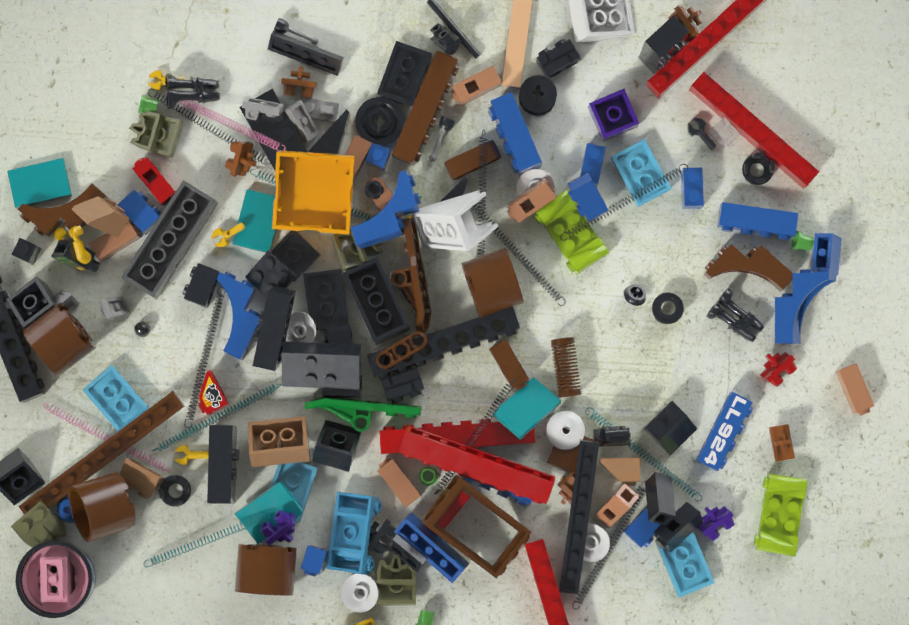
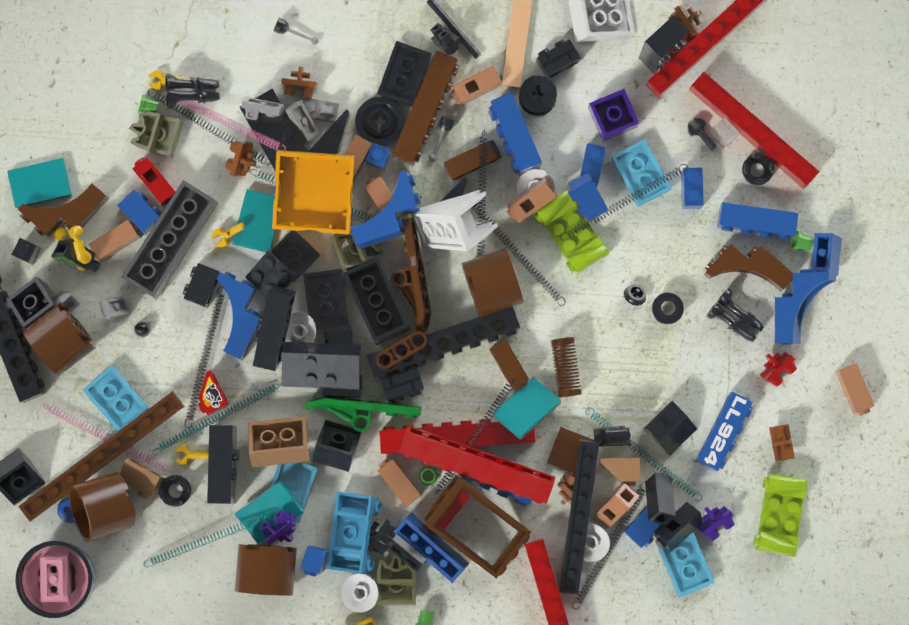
olive plate [11,501,66,548] -> none
medium nougat slope [72,197,130,238] -> none
black plate [267,31,344,76] -> none
black plate [365,180,384,199] -> none
white dish [546,411,585,450] -> none

